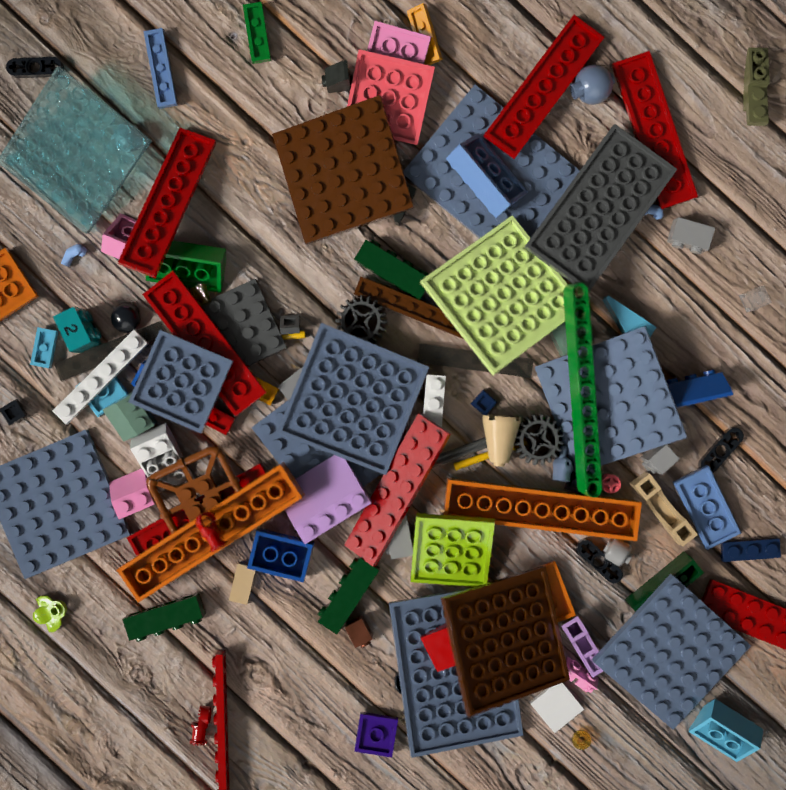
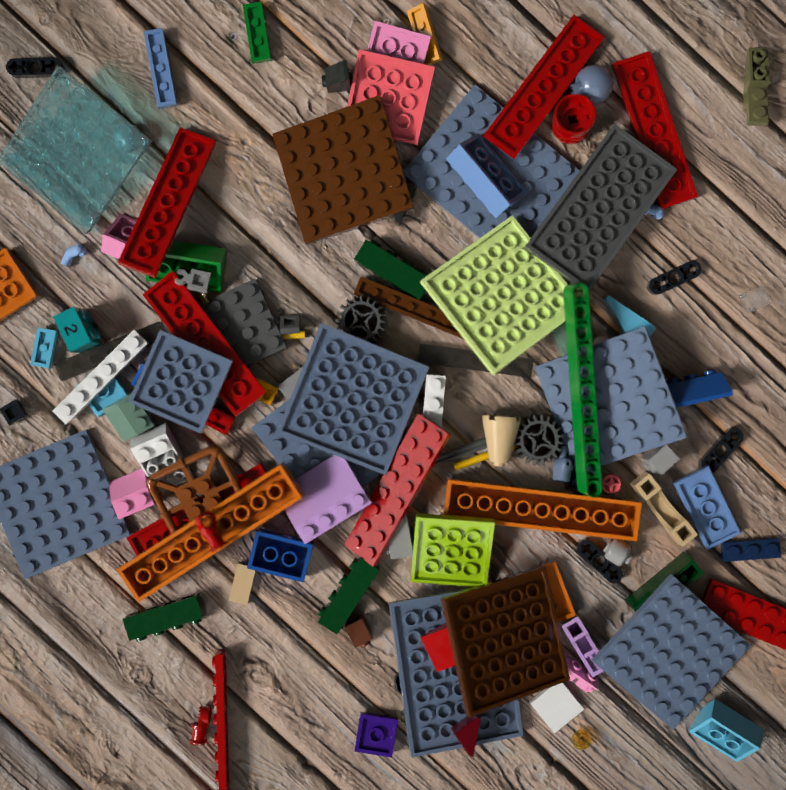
lime plate [33,595,67,633] -> none
black hair [111,303,141,333] -> none
dark blue tile [470,390,497,415] -> none
light grey brick [667,217,715,254] -> none
none -> light grey plate [174,269,211,293]
none -> dark red slope [450,715,481,757]
none -> red wheel [551,94,596,144]
none -> black beam [647,261,701,295]

